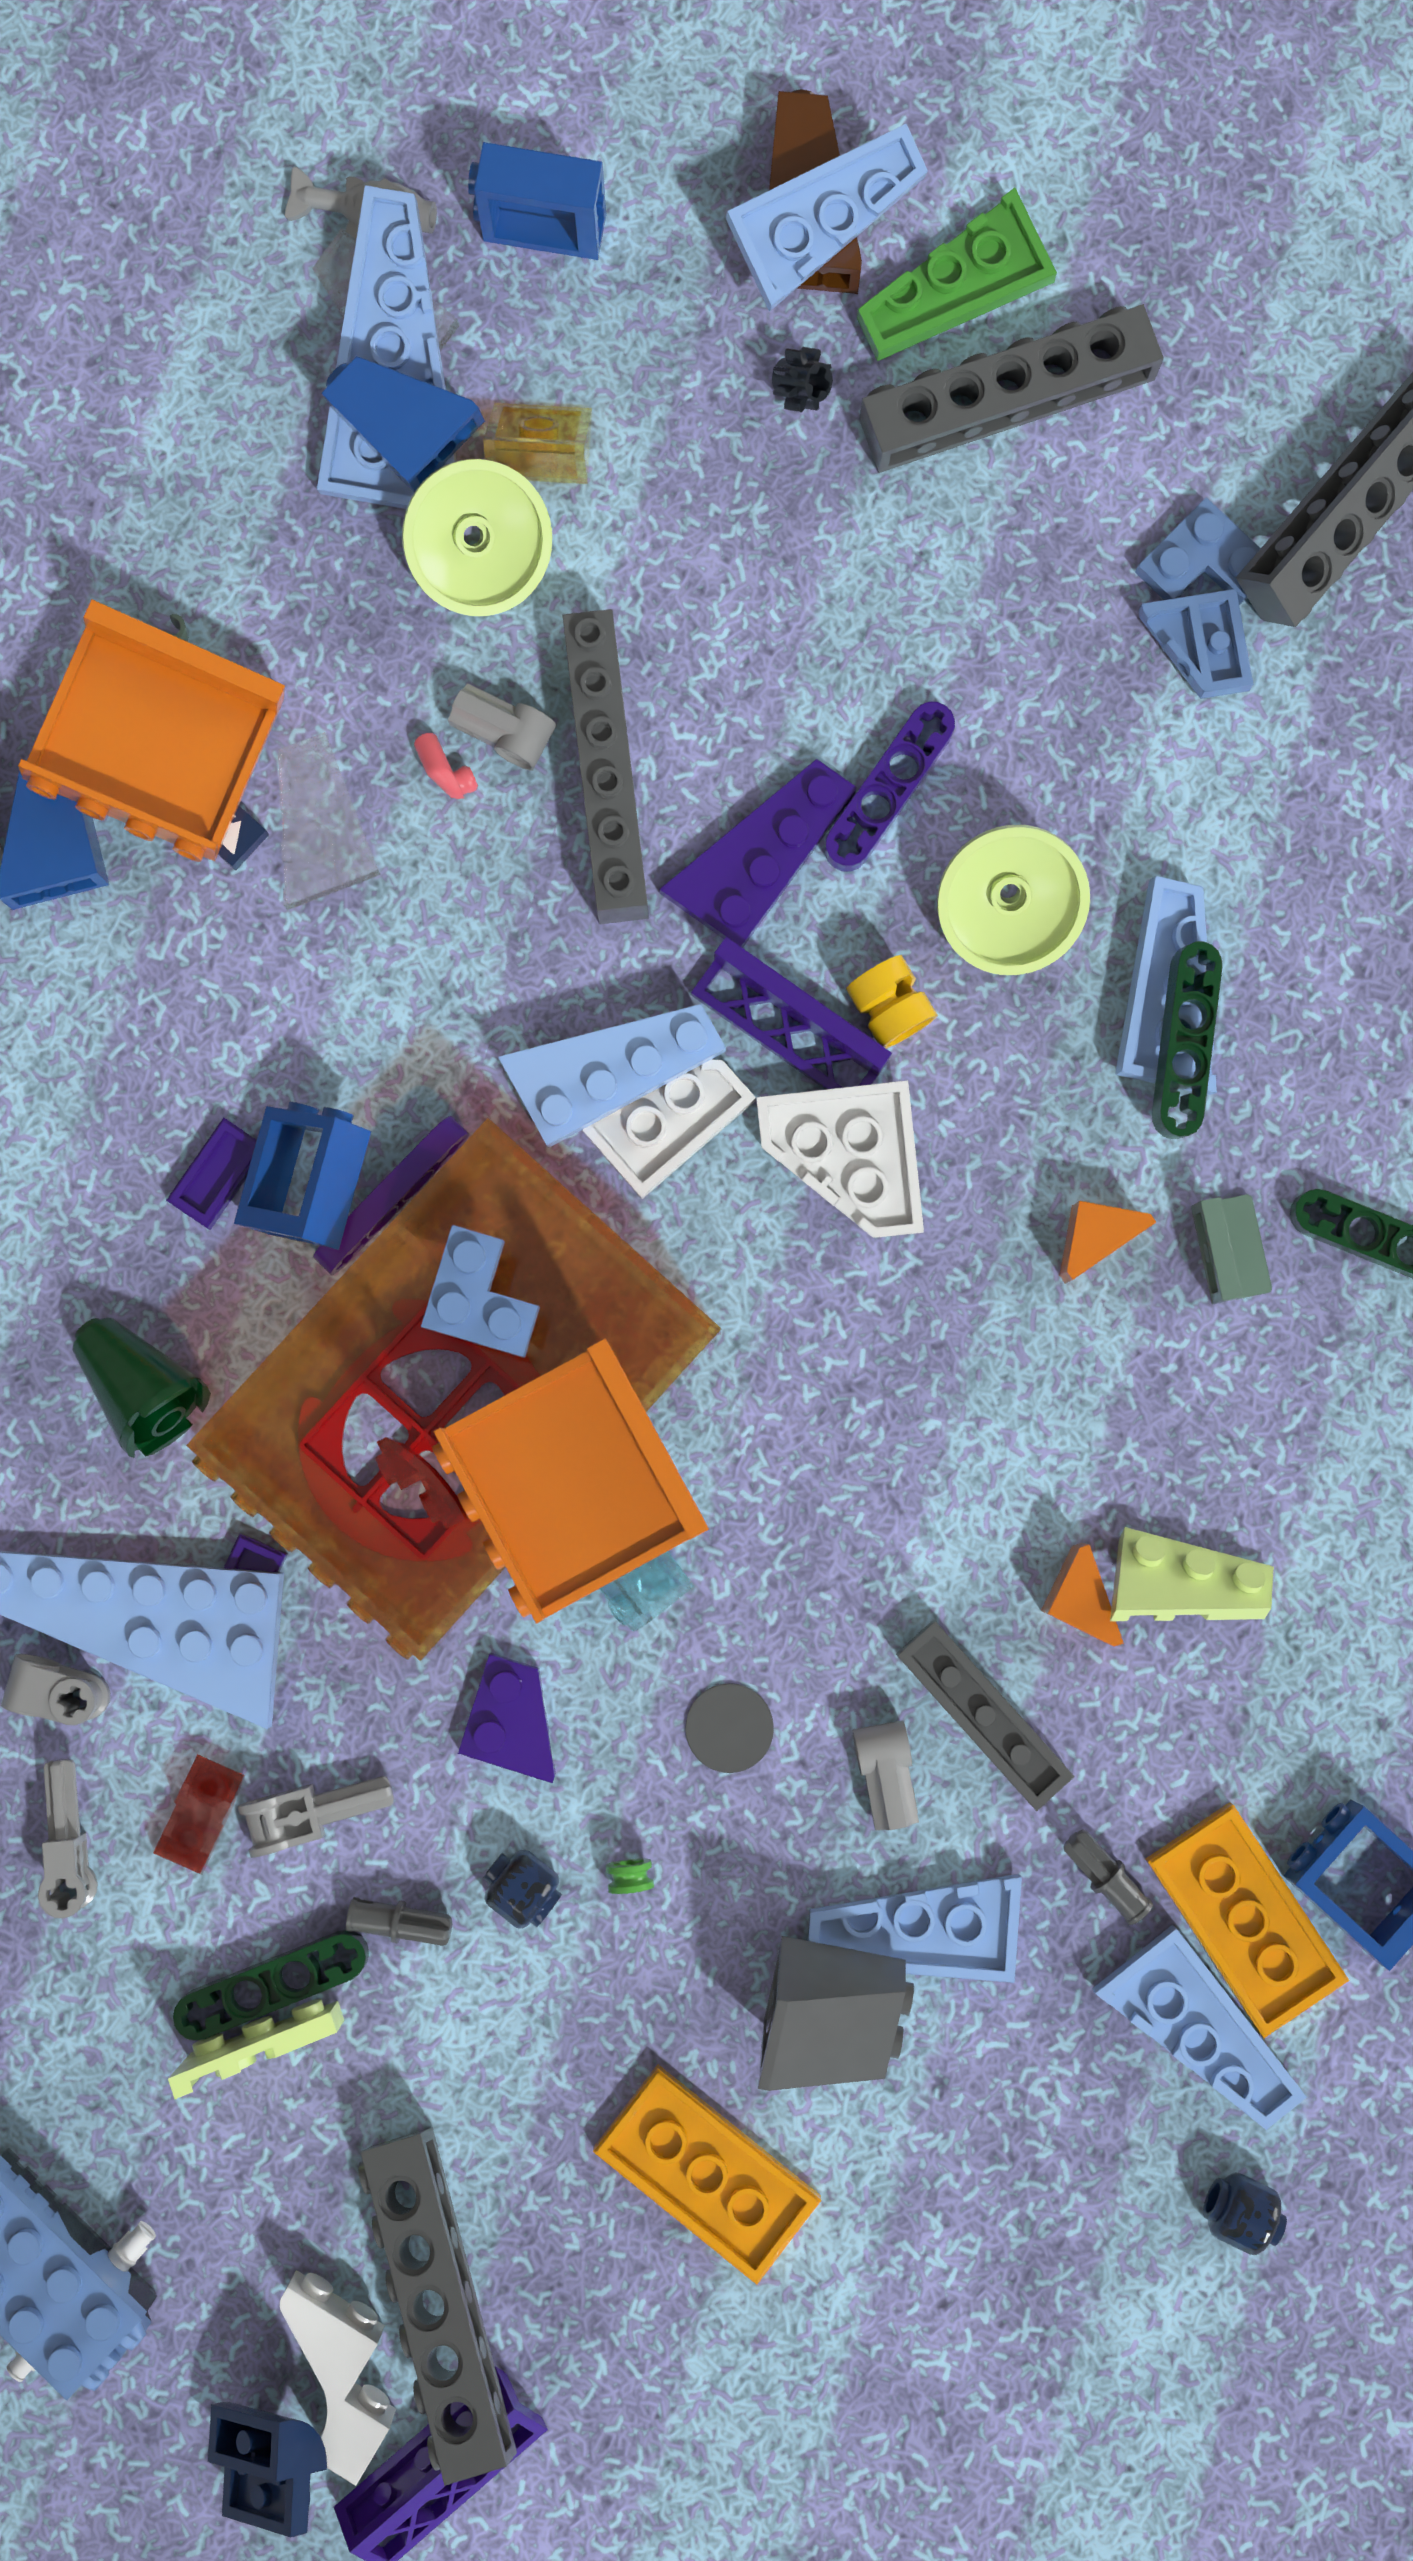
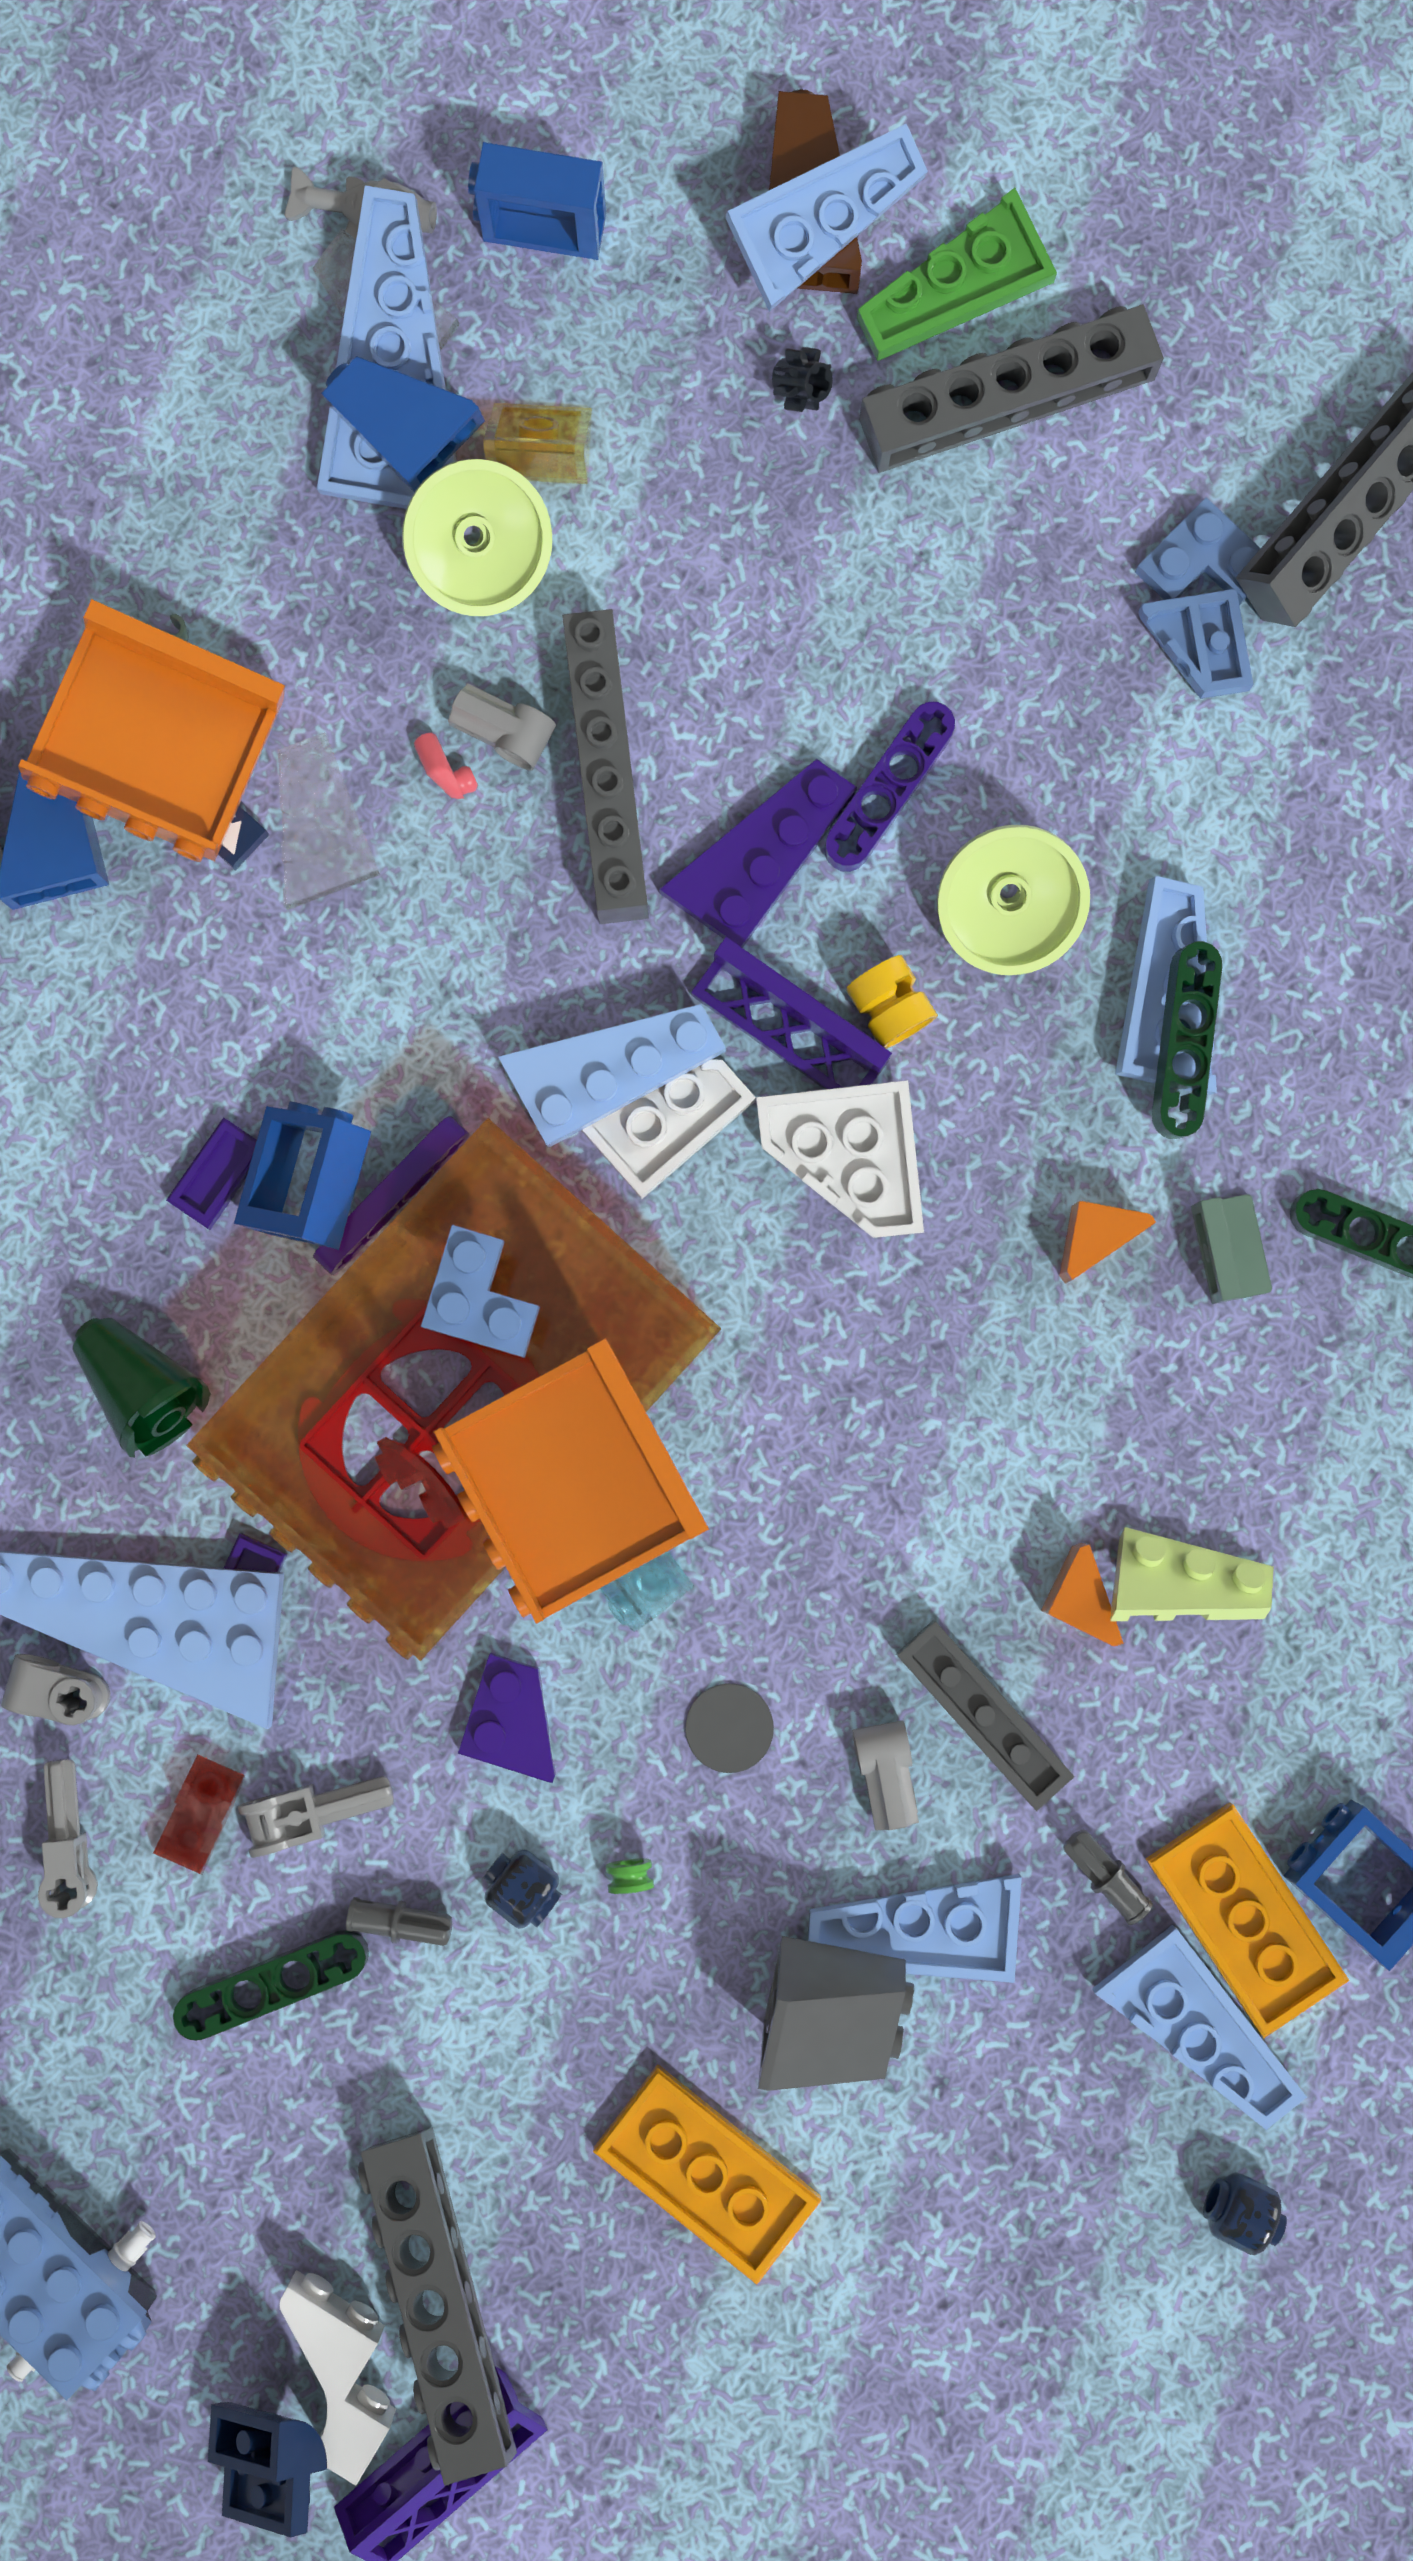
yellowish green wing [168,1999,344,2099] -> none

